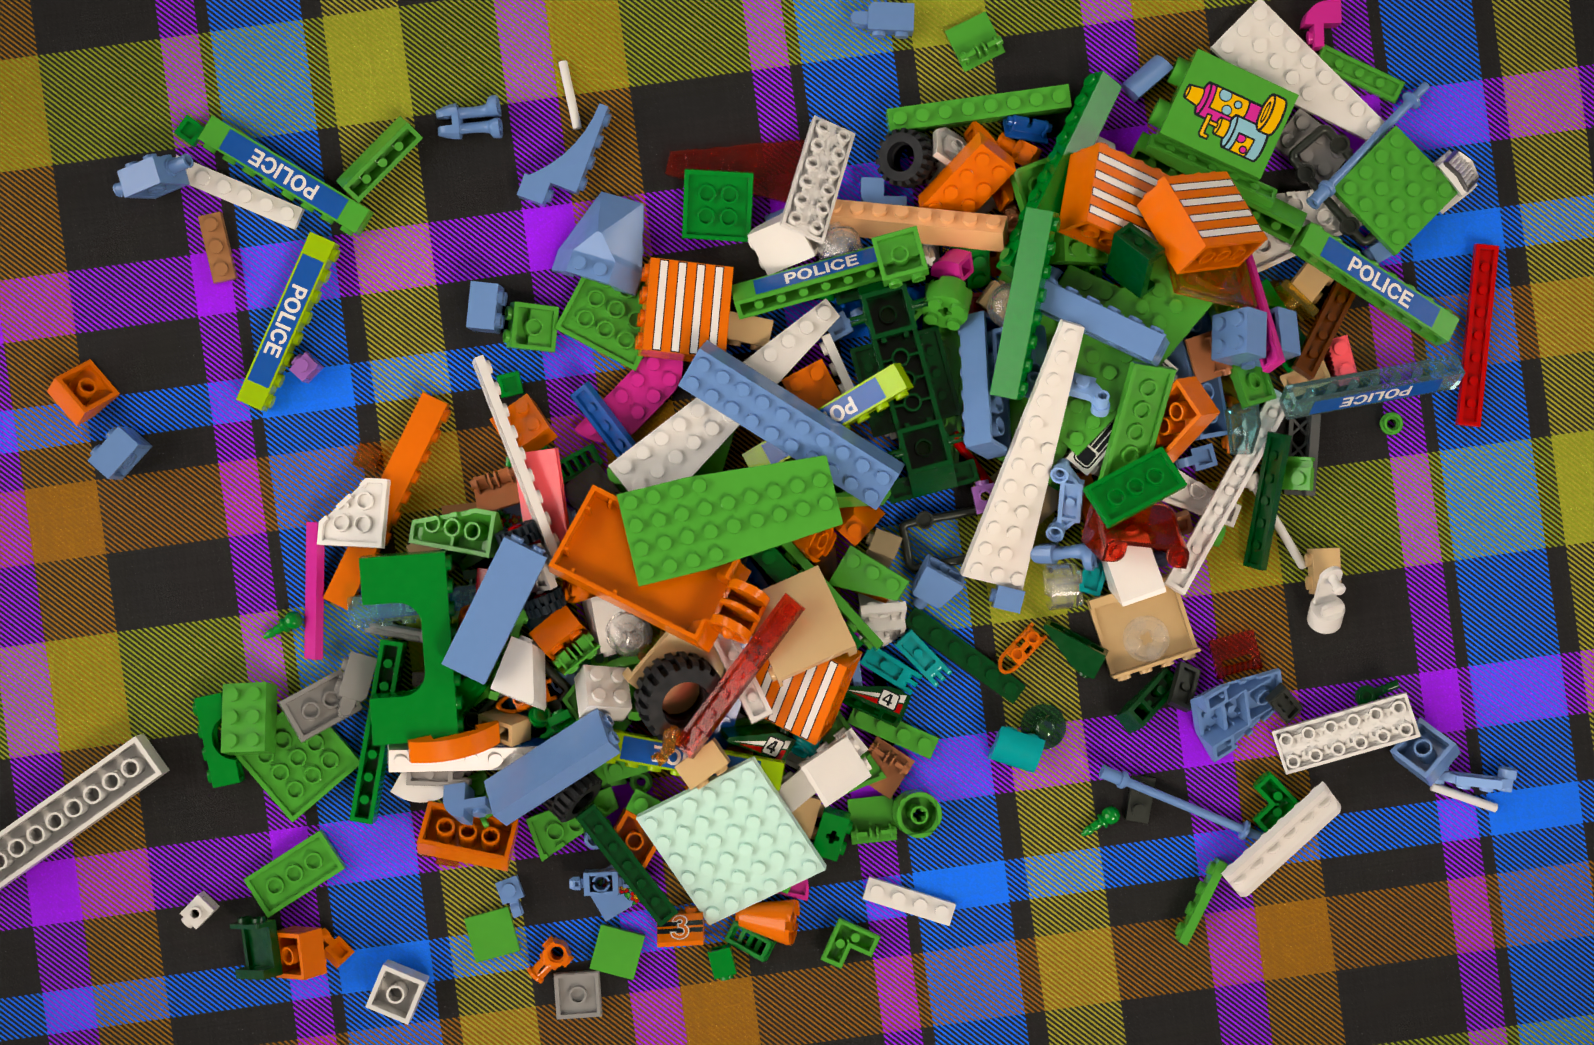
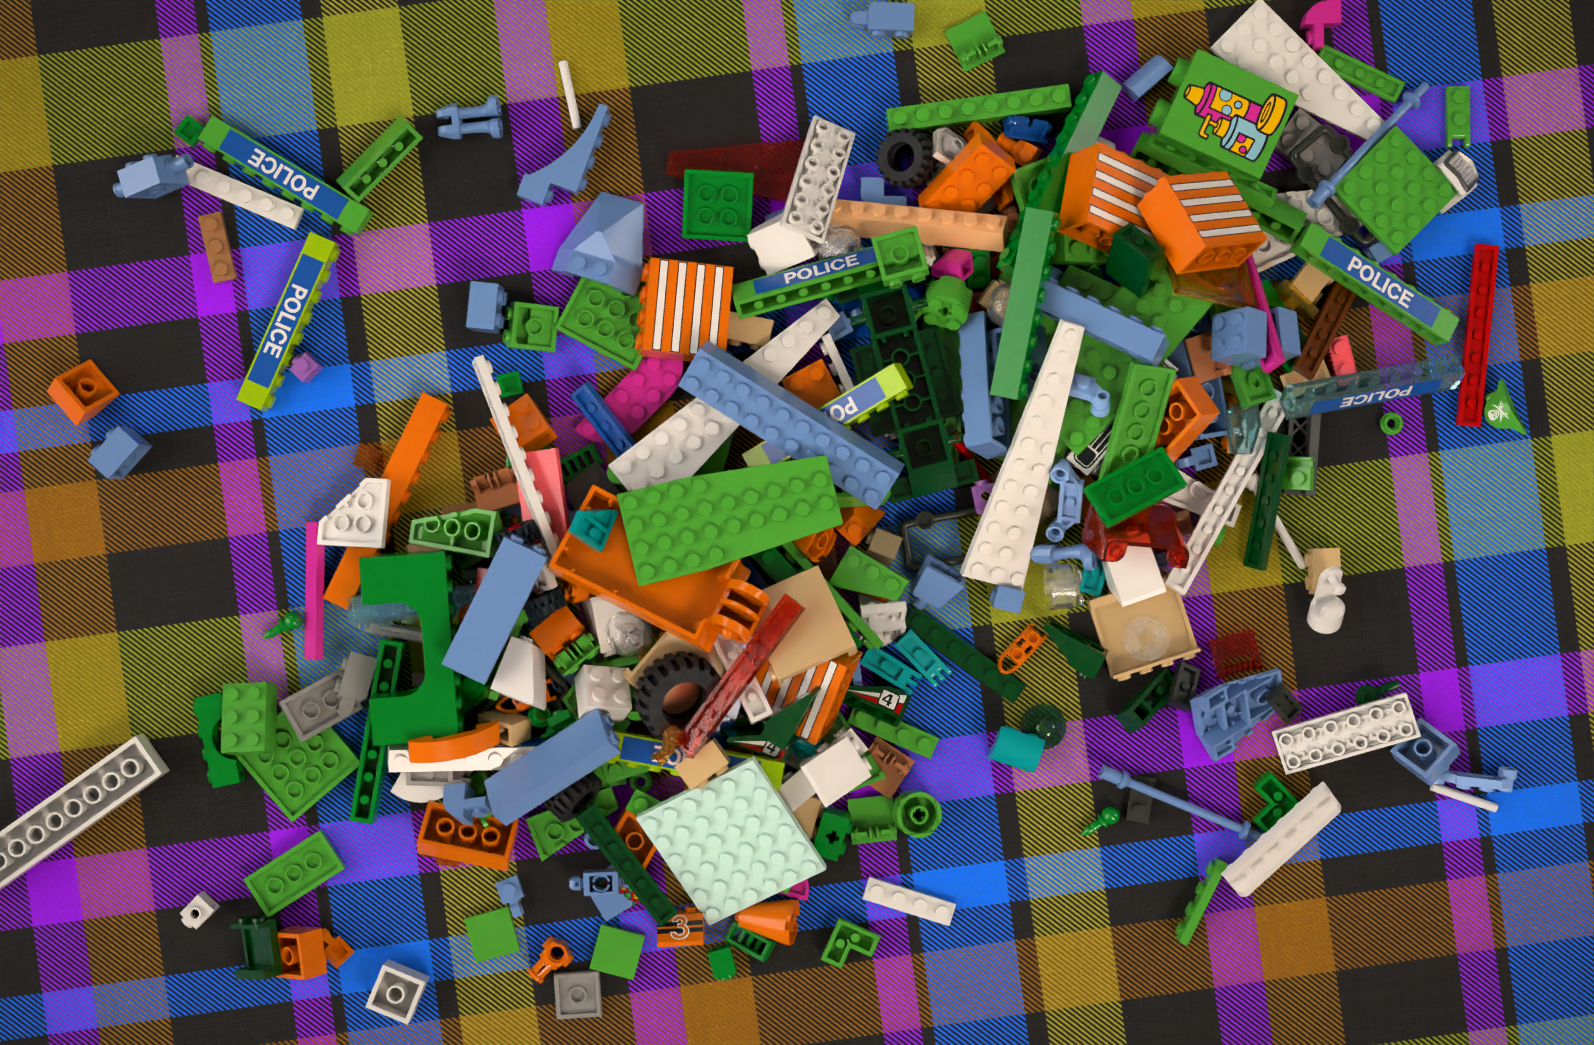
none -> teal wing [568,509,619,552]
none -> dark green slope [760,686,821,751]
none -> bright green hinge [1445,86,1470,148]
none -> bright green hat [1484,379,1528,435]

